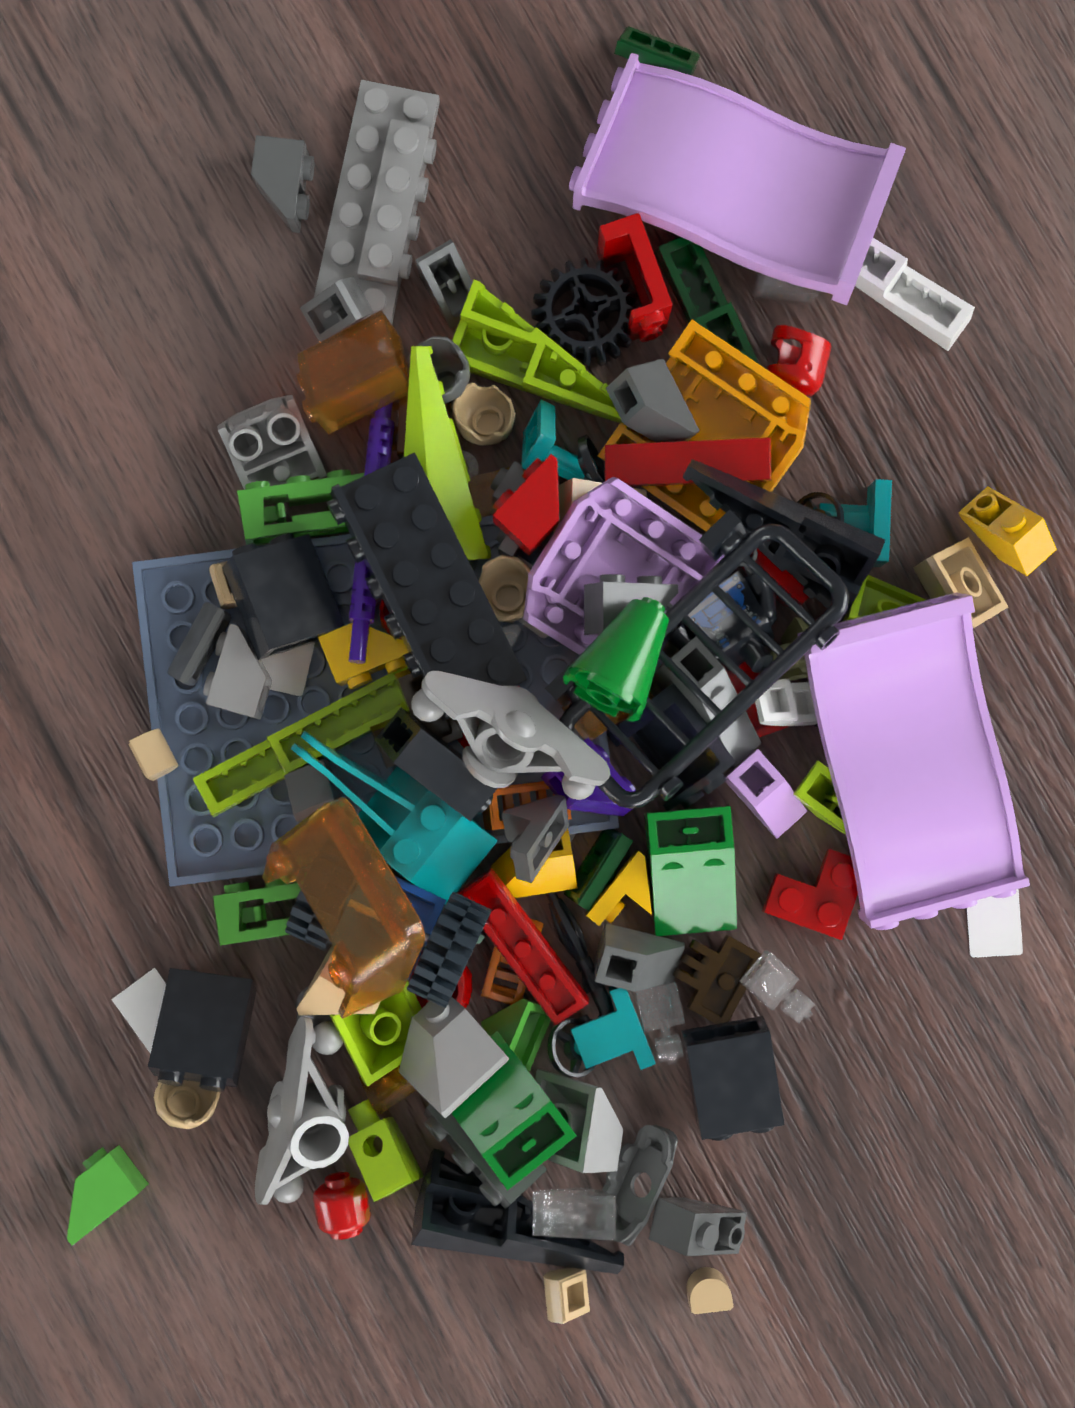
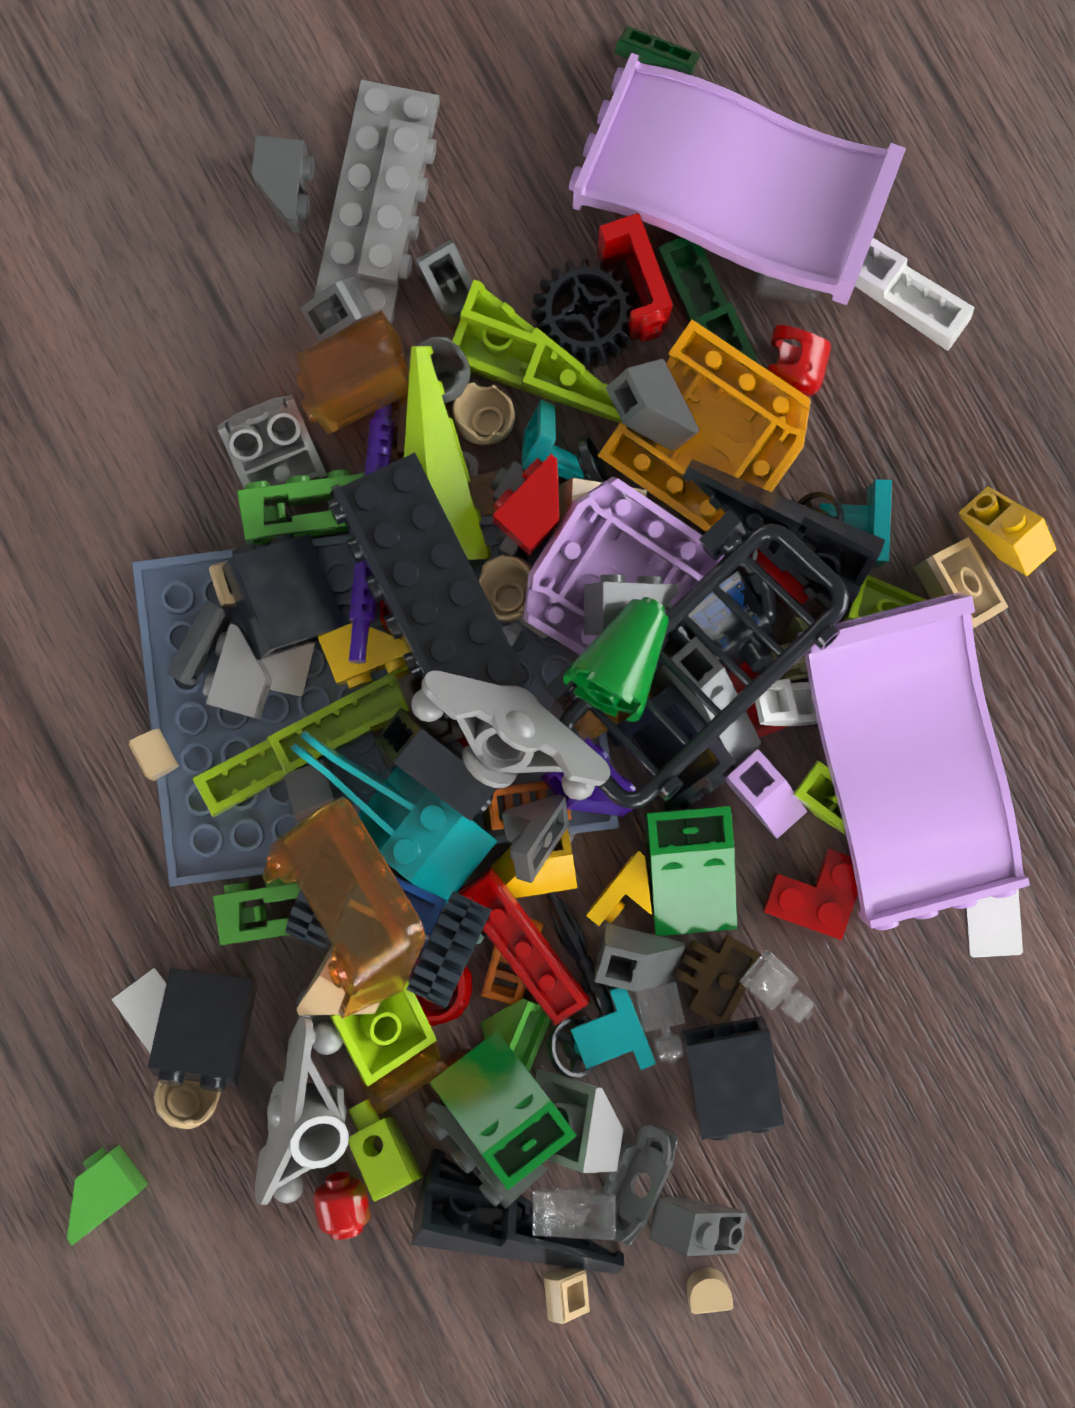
light grey slope [399,996,509,1118] -> none
dark green plate [564,829,633,911] -> none
red tile [605,437,772,487] -> none

